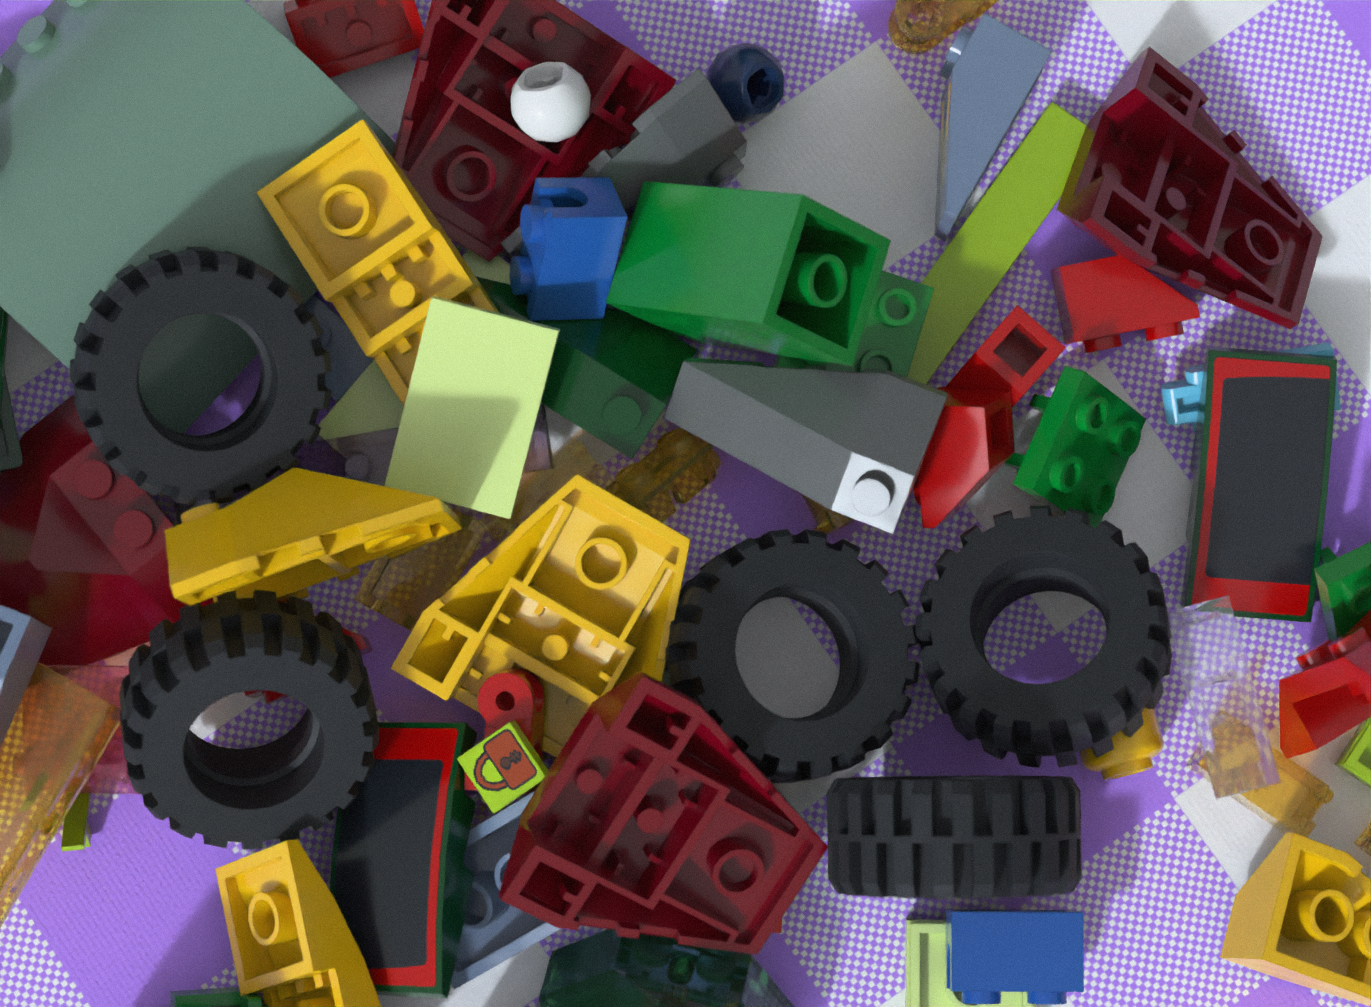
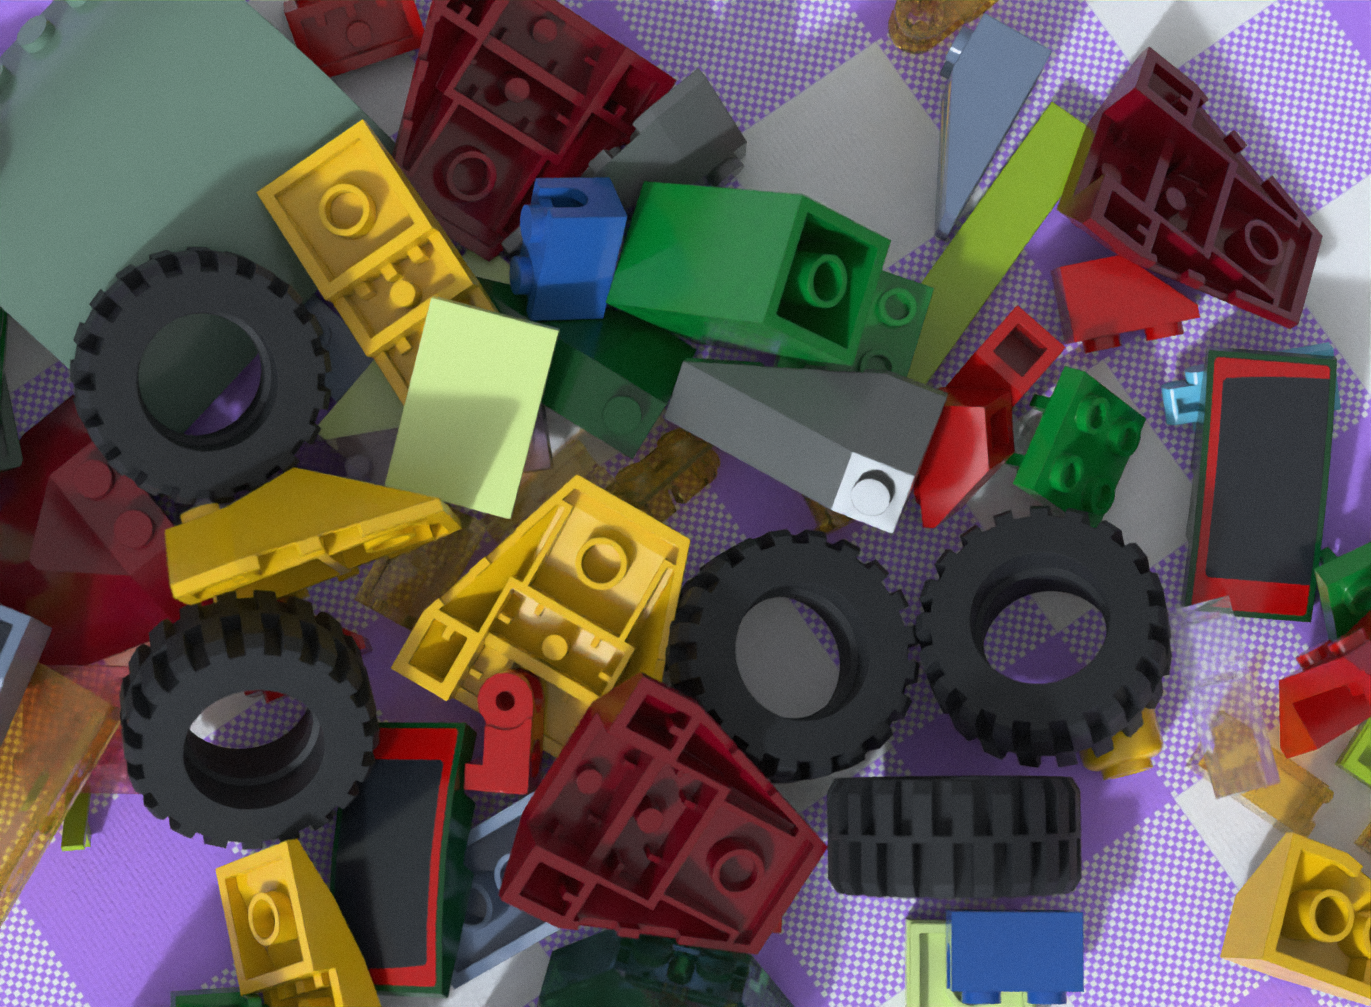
tile [457,720,549,814] -> none
white piece [511,62,591,142] -> none
dark blue piece [707,43,785,123] -> none

